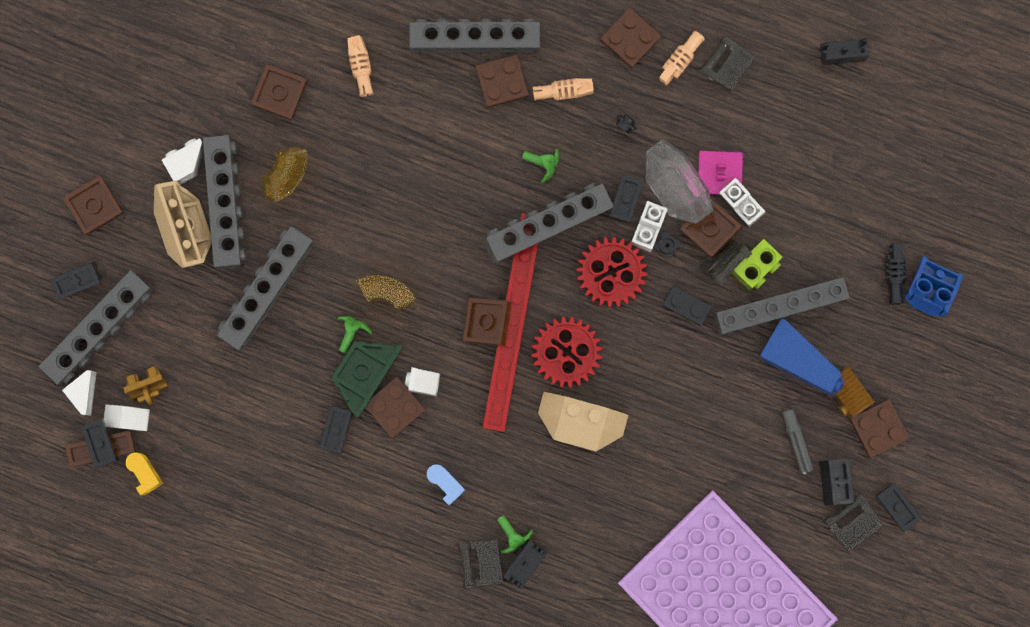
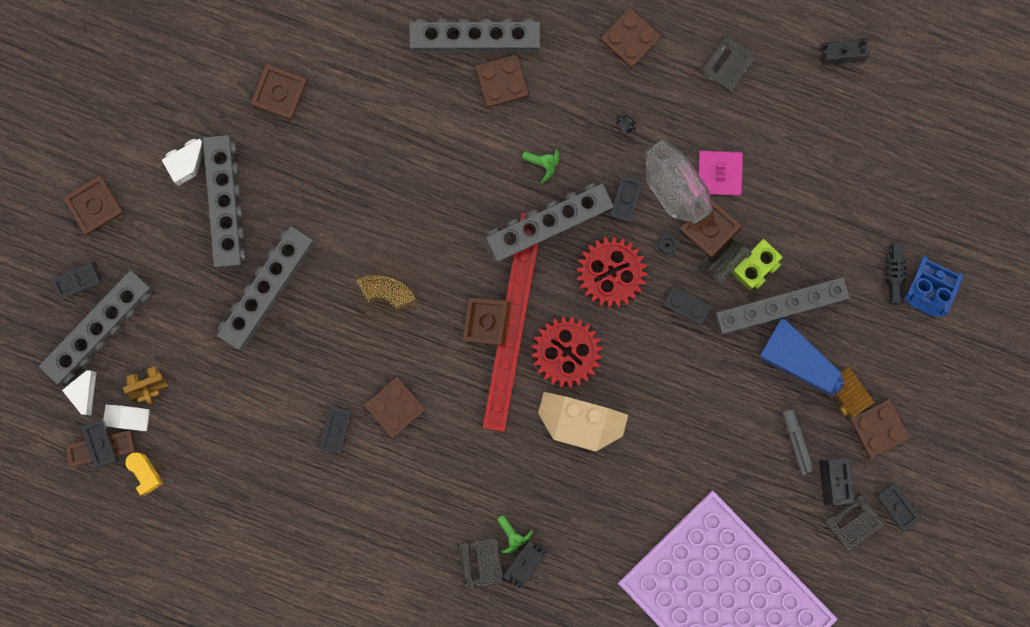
tan wedge [154,181,212,268] -> none
clear yellow brick [261,146,307,202] -> none
dark green wing [331,341,403,419] -> none
bright green plant [337,316,372,353] -> none
light nougat hinge [348,35,373,97] -> none
white slope [405,368,440,396] -> none
light blue leg [427,464,465,505] -> none
light nougat hinge [533,78,593,101] -> none
white slope [631,201,668,252] -> none
light nougat hinge [660,31,704,85] -> none
white slope [719,178,765,227] -> none

